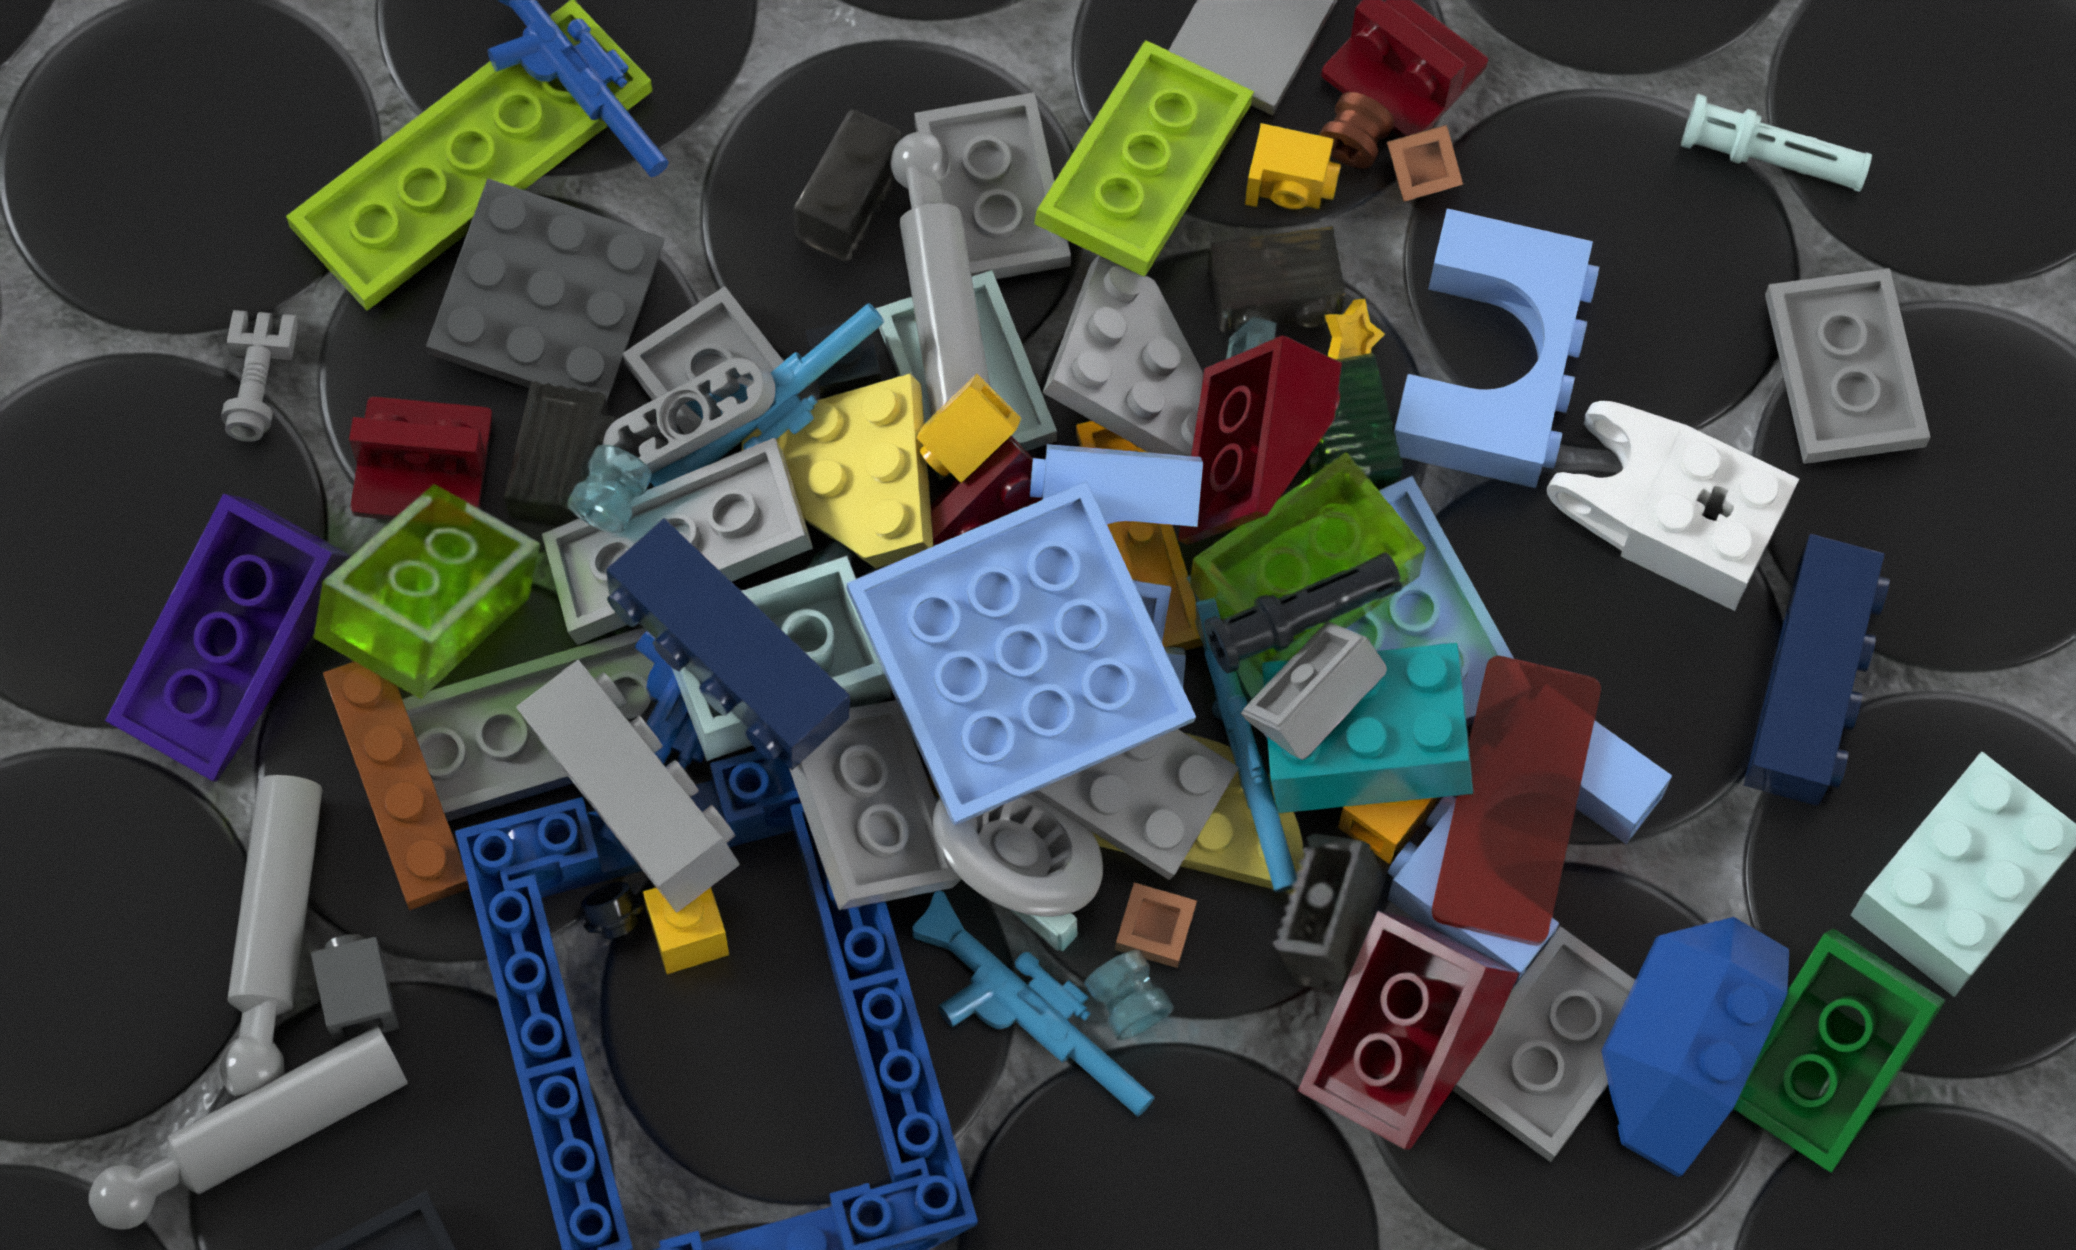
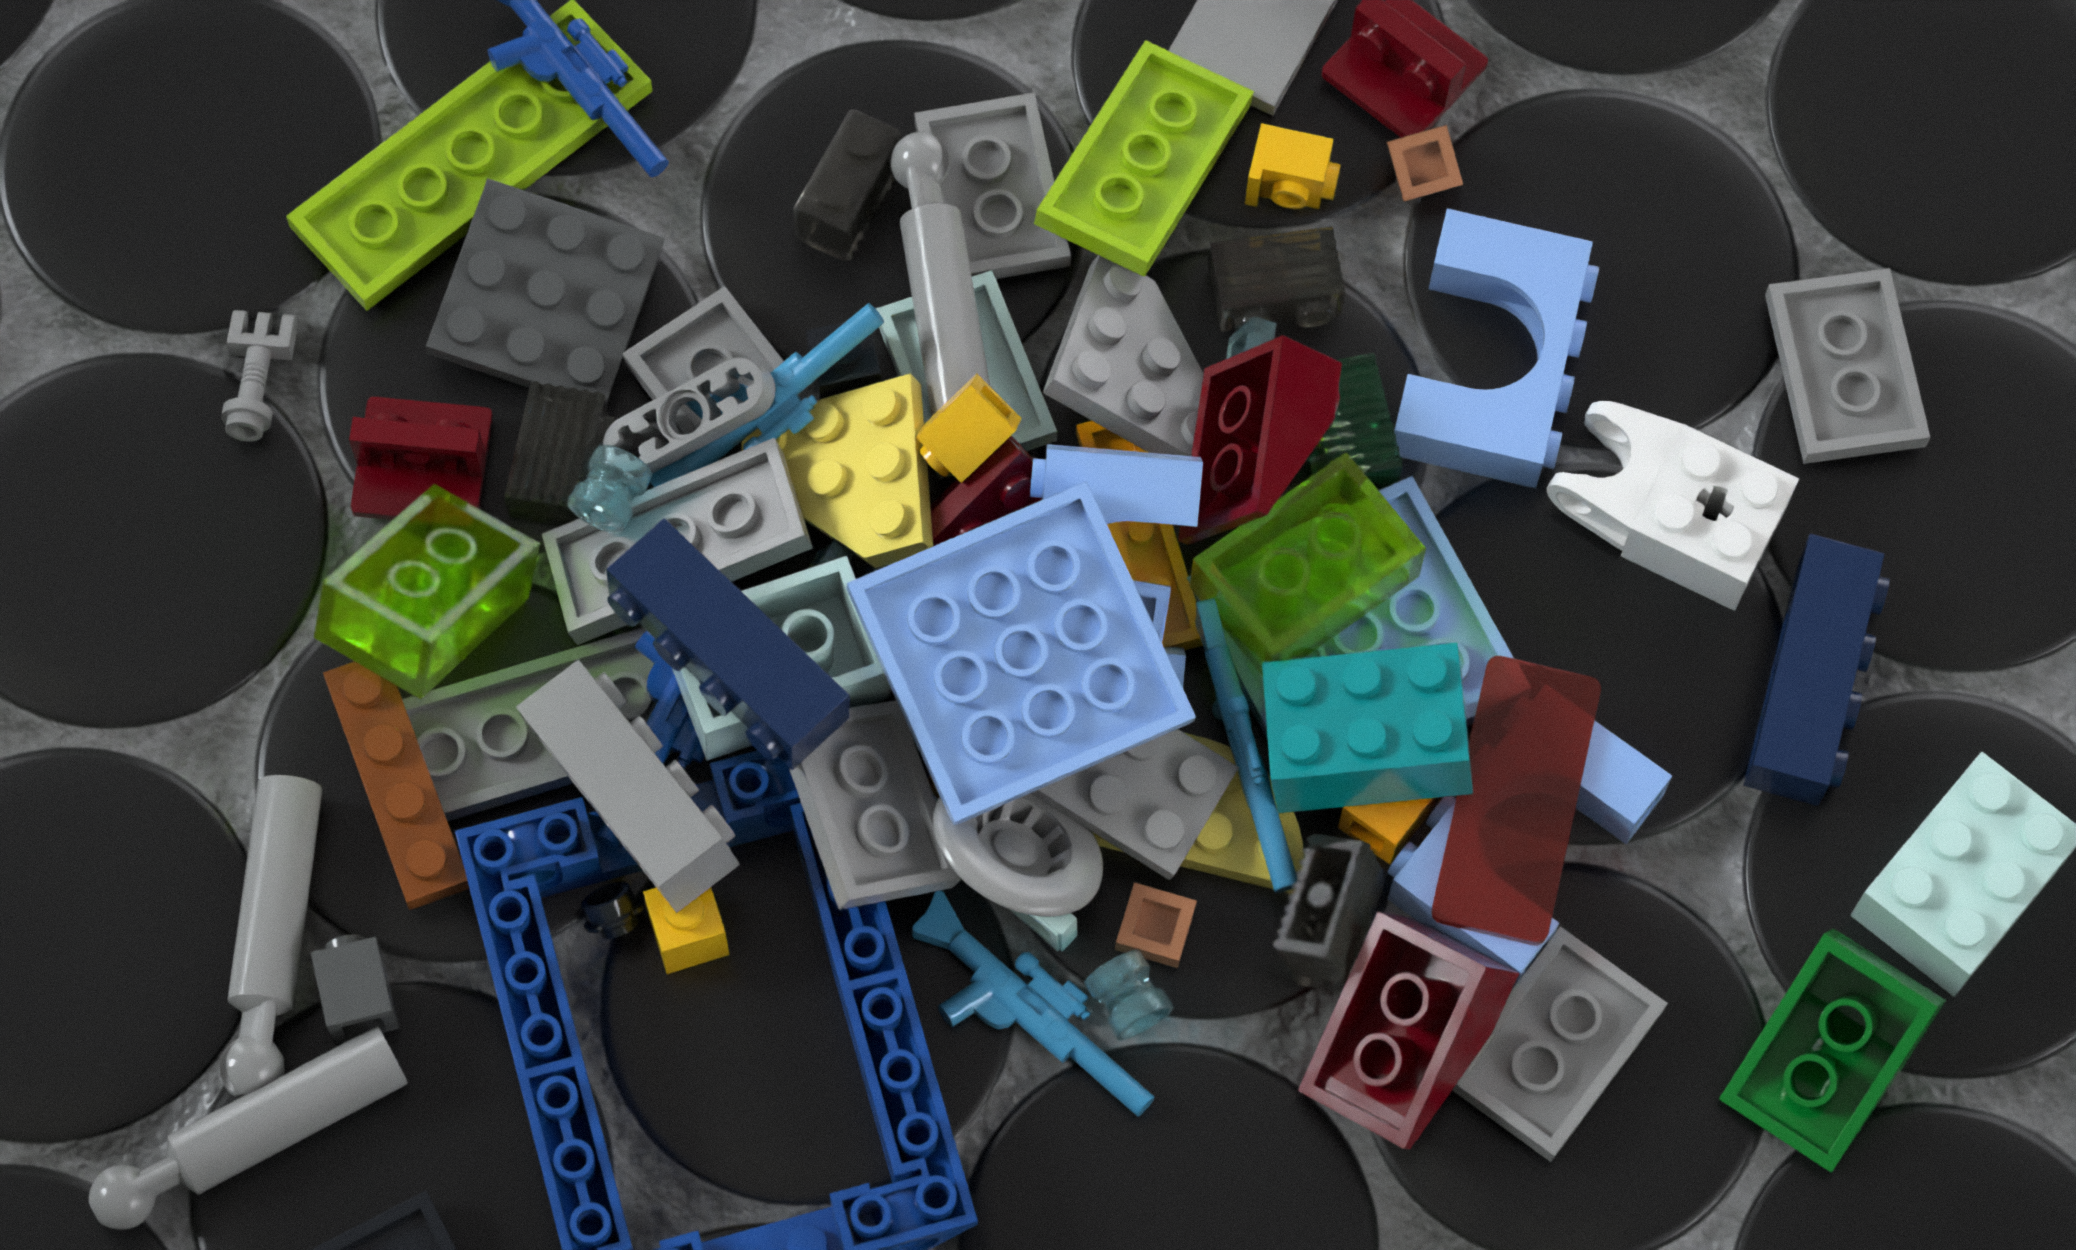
dark purple slope [105,493,356,782] -> none
black pin [1204,552,1402,673] -> none
light grey slope [1241,621,1387,760] -> none
copper wheel [1319,92,1395,169] -> none
yellow piece [1325,299,1385,372] -> none
blue wedge [1601,917,1789,1177] -> none
light aqua pin [1681,94,1872,192] -> none

